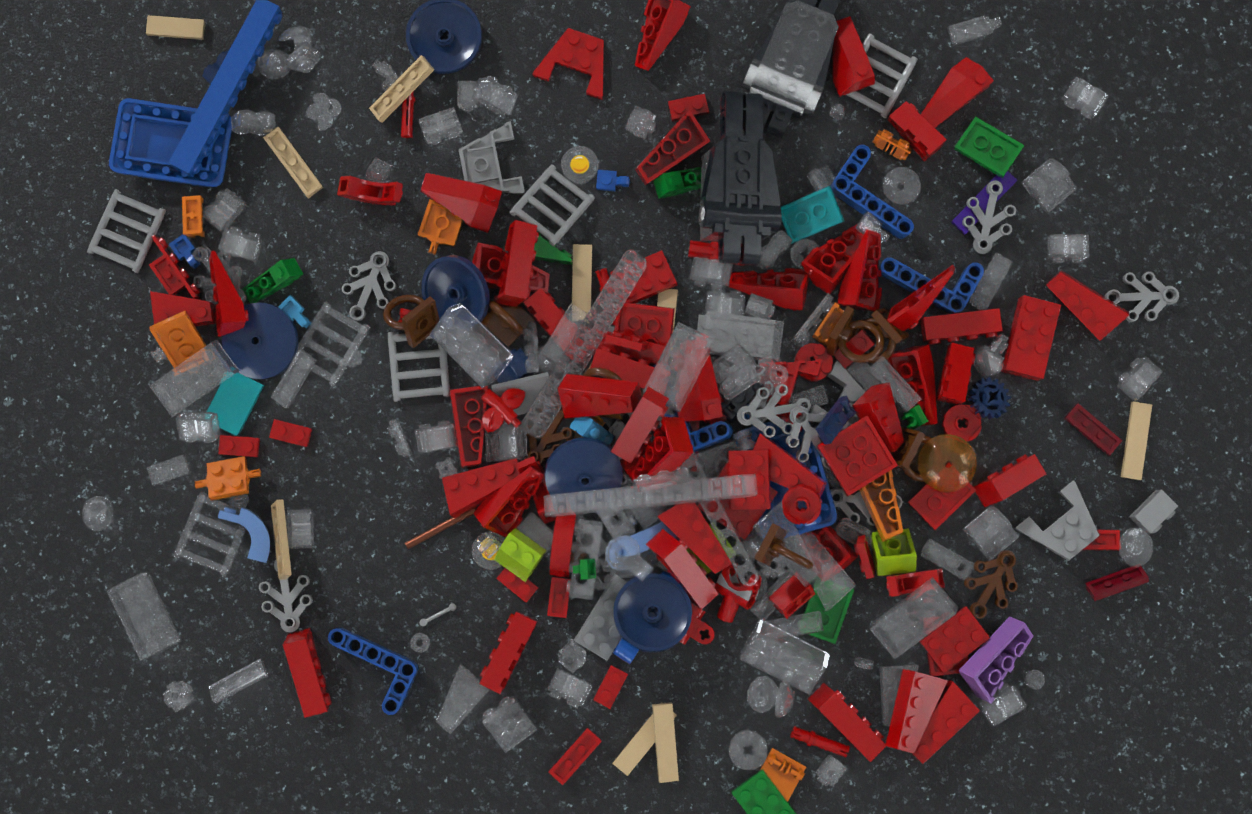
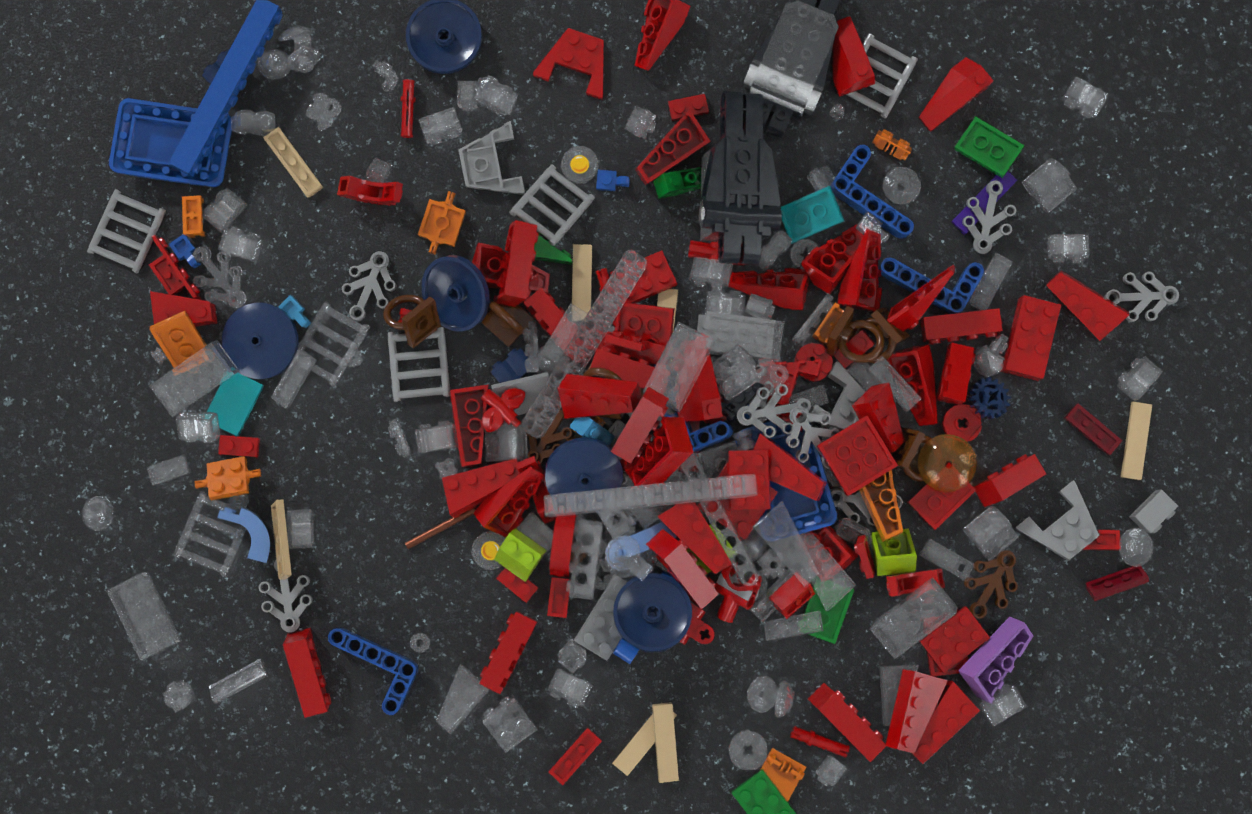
tan tile [146,15,205,40] -> none
red wedge [209,251,248,337] -> none
green slope [243,258,304,304] -> none
red plate [269,419,312,447] -> none
tan tile [369,55,434,123] -> none
light grey hinge [419,603,456,626] -> none
red wedge [420,173,502,233] -> none
clear brick [430,303,514,388] -> none
clear tile [477,532,502,559] -> none
green tile [573,558,596,579] -> none
red plate [593,665,628,709] -> none
clear hinge [633,467,690,492] -> none
clear brick [740,619,830,695] -> none
reddish brown tile [754,523,814,569] -> none
red plate [782,484,822,525] -> none
dark blue plate [816,396,856,444] -> none
clear tile [854,657,874,670] -> none
red wedge [887,101,947,162] -> none
green tile [902,405,928,430] -> none
clear hinge [947,15,1002,46] -> none
clear tile [1024,669,1045,689] -> none

